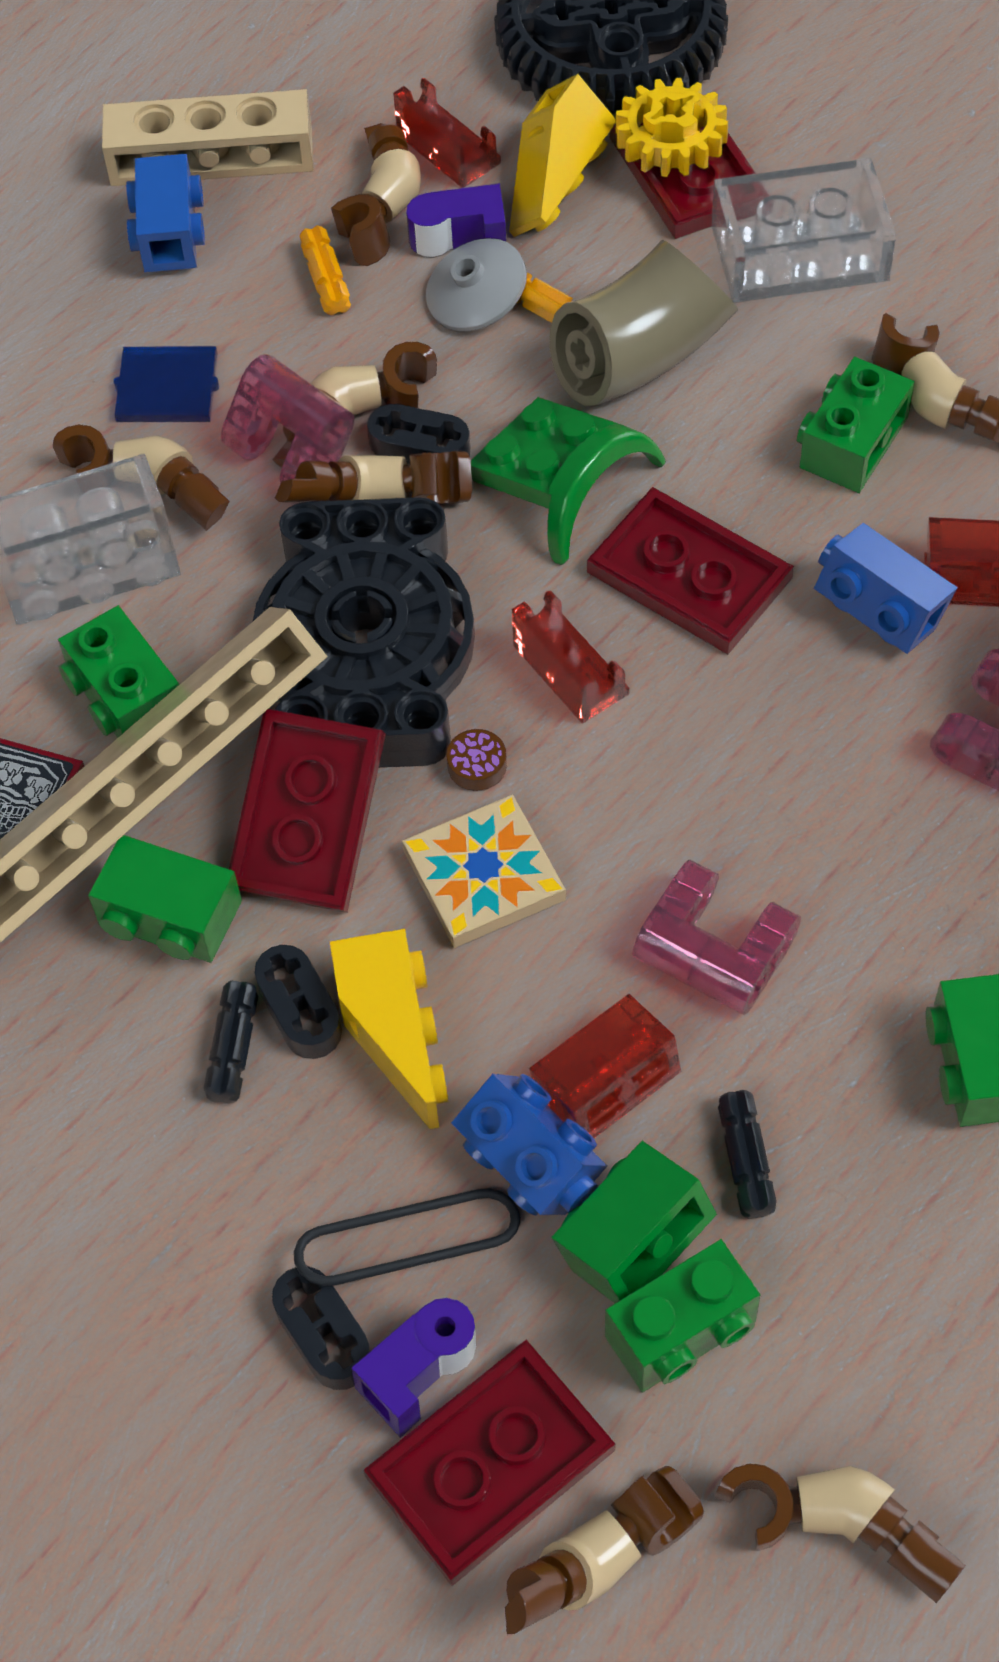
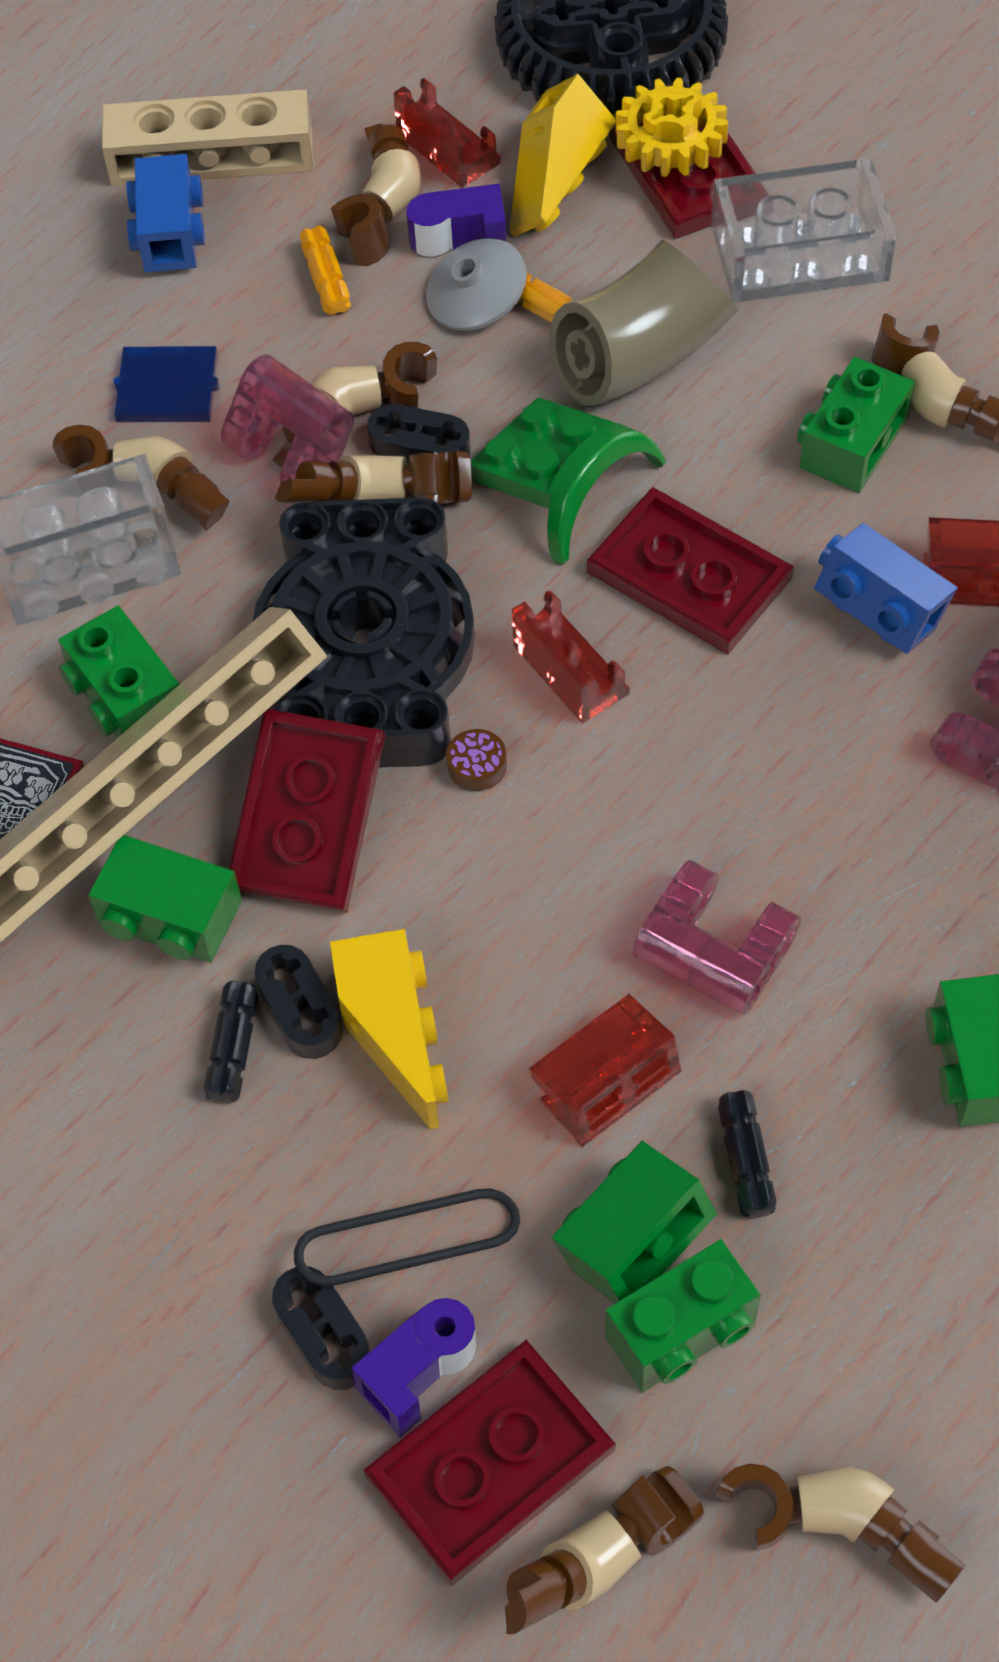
tile [402,794,566,948] -> none
blue brick [451,1073,607,1216] -> none

